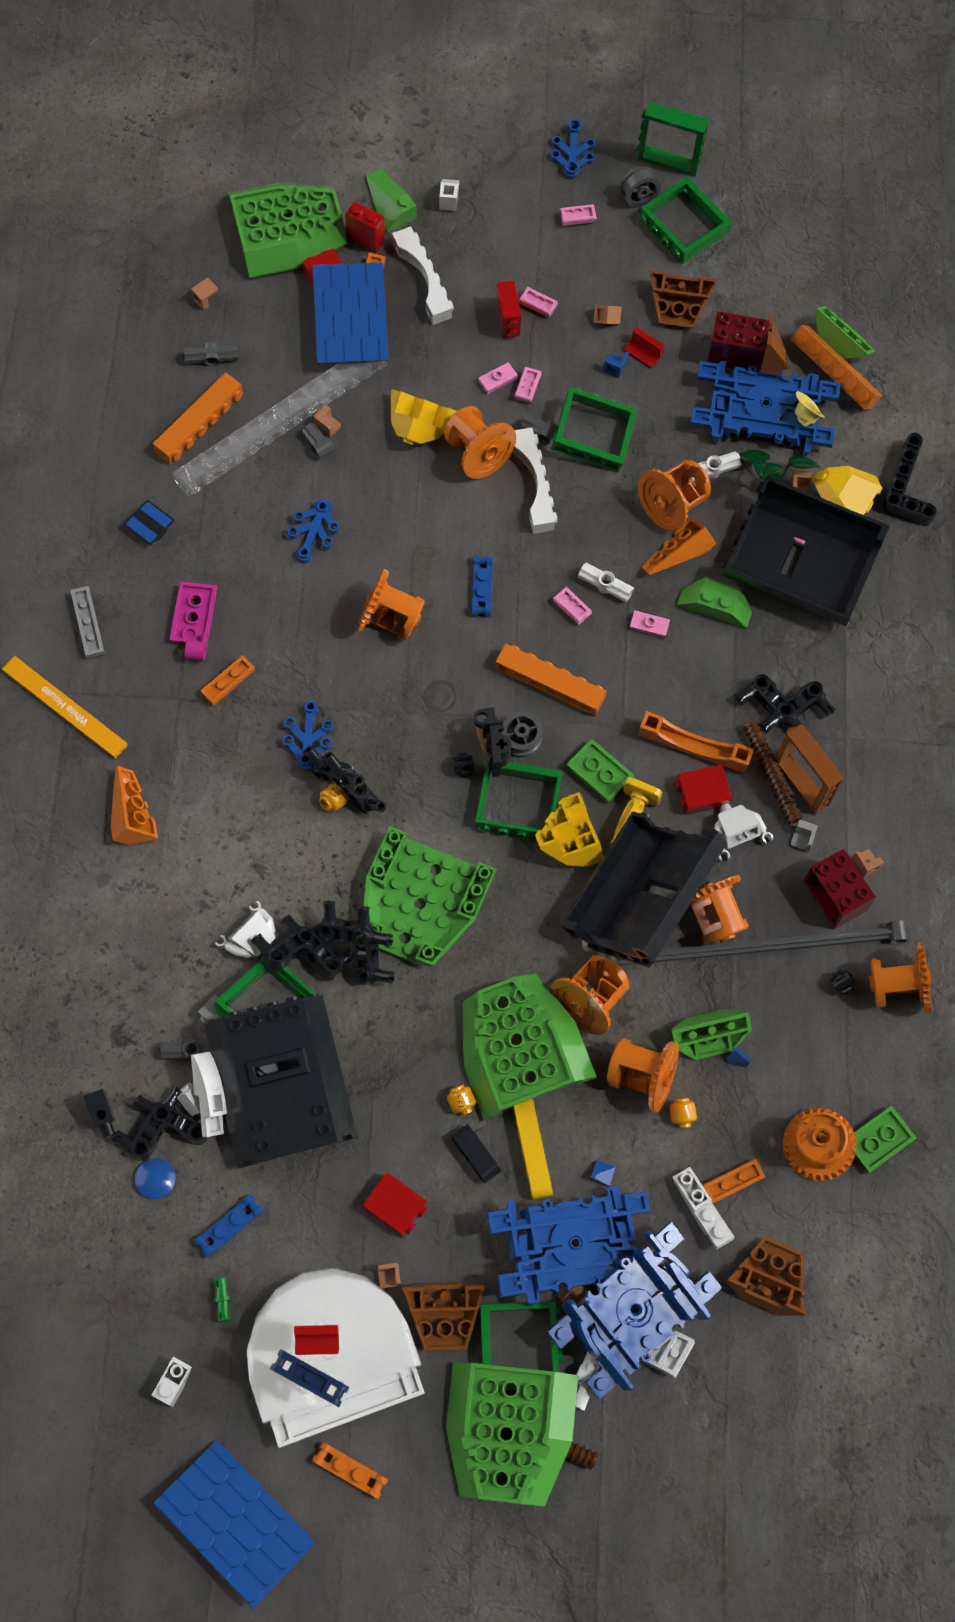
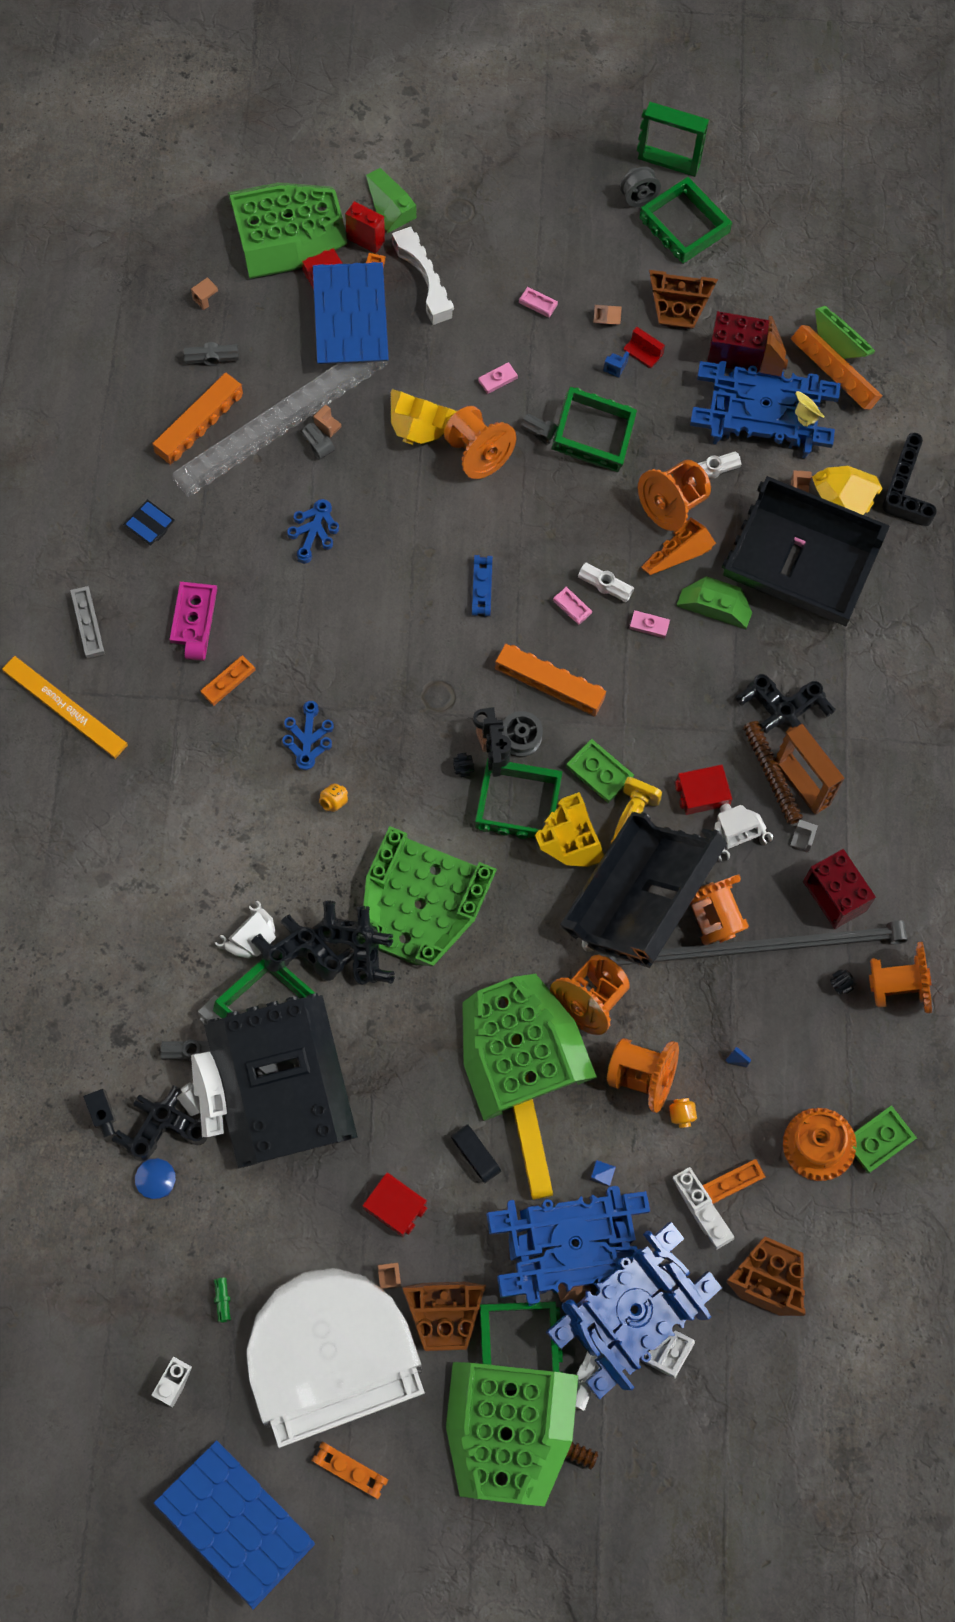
orange wedge [111,766,158,845] -> none
blue plate [193,1194,264,1258] -> none
dark blue plate [270,1349,350,1408] -> none
red panel [294,1325,339,1355] -> none
black pin [303,746,386,814] -> none
orange piece [356,569,425,641] -> none
white slope [439,179,459,211] -> none
light orange head [447,1084,476,1116] -> none
red brick [496,280,522,338] -> none
white arch [513,428,558,534] -> none
bright pink plate [514,367,542,404] -> none
blue plant [550,119,595,178] -> none
bright pink plate [560,204,597,226] -> none
orange arch [638,711,754,774] -> none
bright green wedge [671,1009,752,1060] -> none
dark green plant [739,450,820,481] -> none
nougat panel [852,849,884,877] -> none

